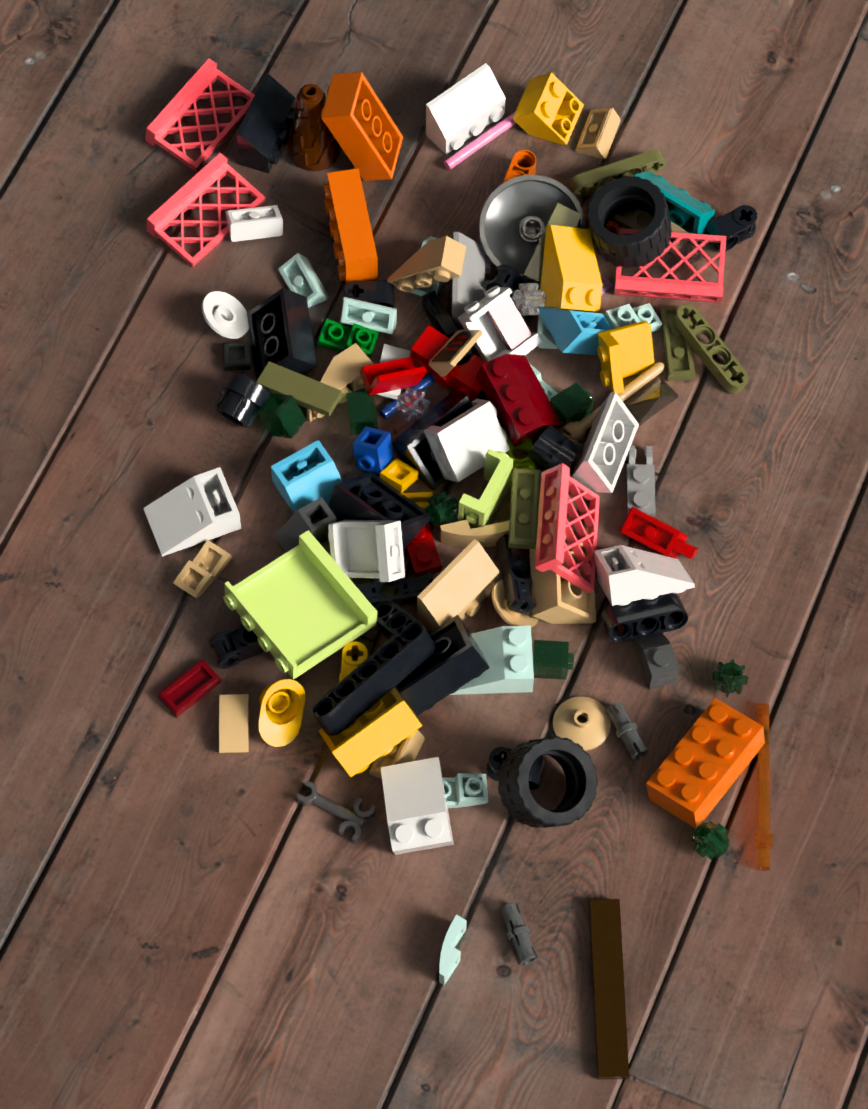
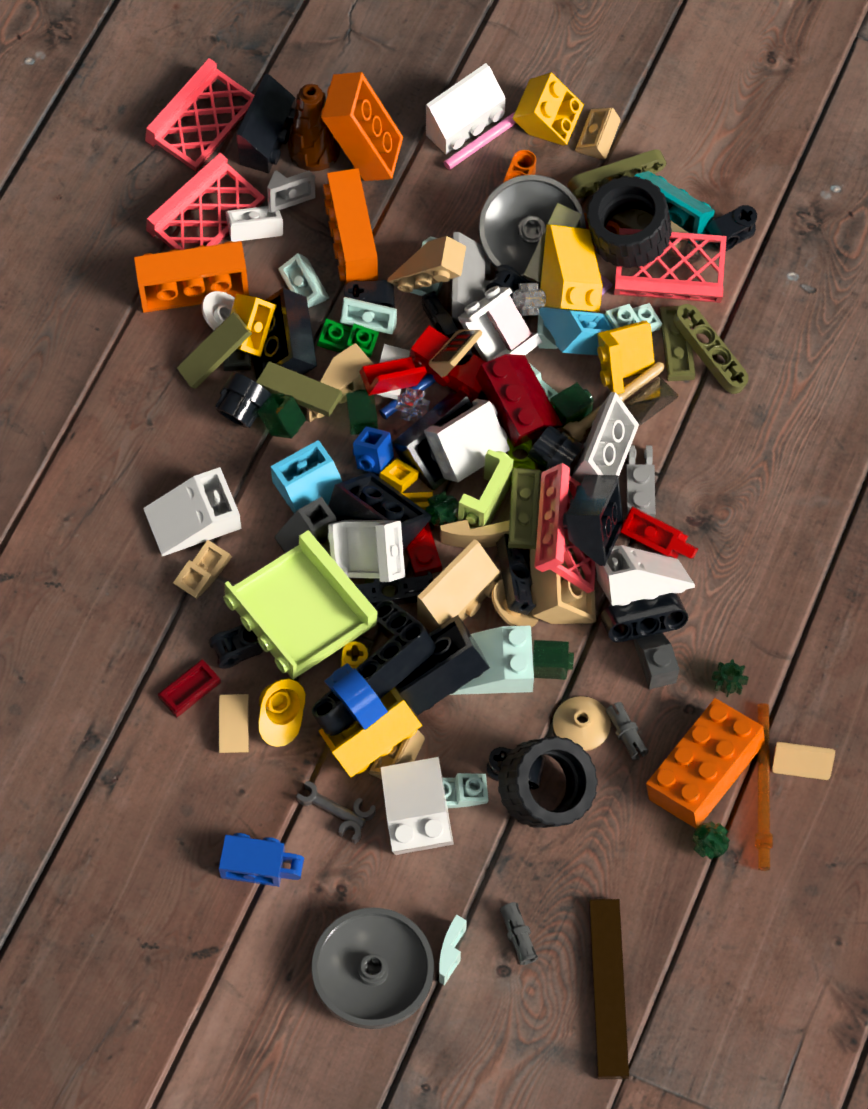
none -> orange brick [134,241,249,313]
none -> olive tile [177,312,252,389]
none -> blue brick [219,833,304,887]
none -> yellow slope [230,293,276,357]
none -> light grey slope [267,170,315,213]
none -> dark grey dish [312,908,434,1029]
none -> blue brick [324,663,388,730]
none -> black slope [563,475,623,566]
none -> tan slope [772,742,835,780]

